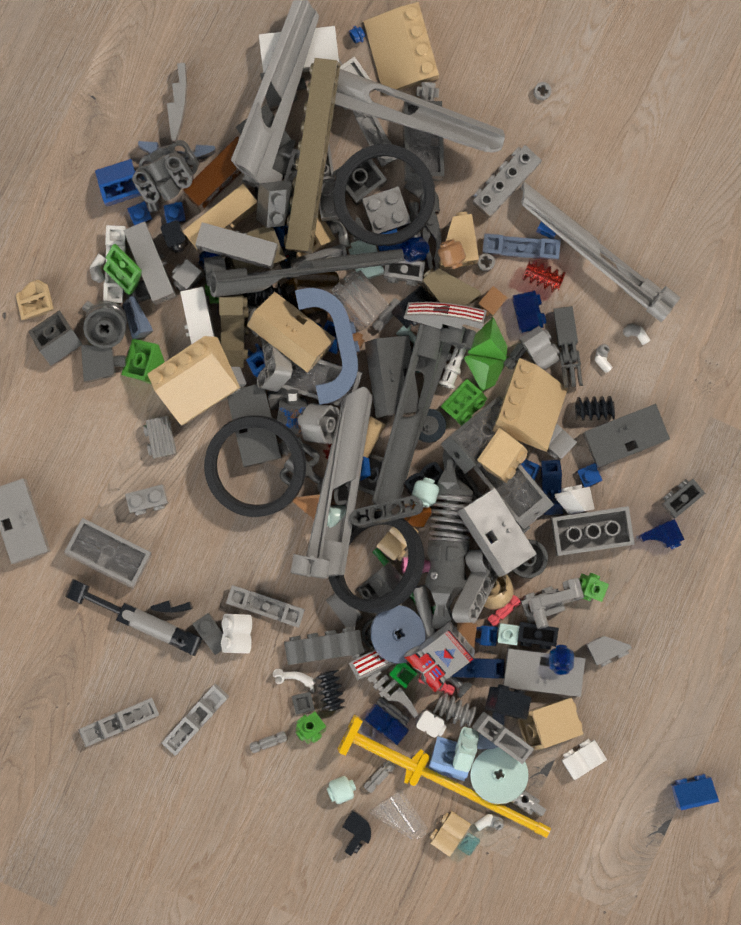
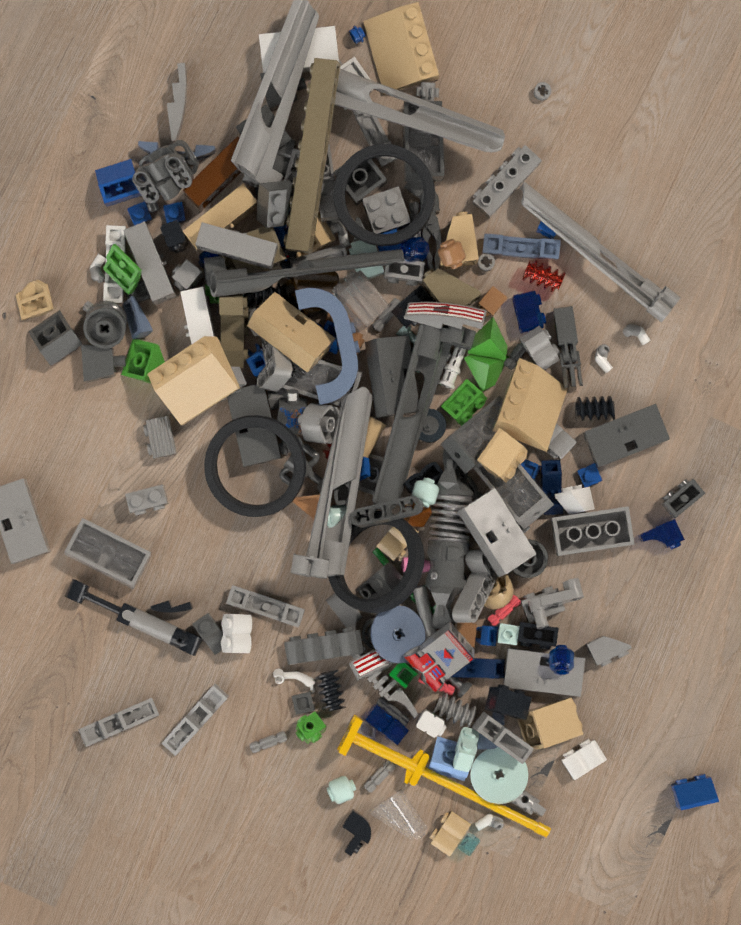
bright green brick [579,573,609,602] -> none

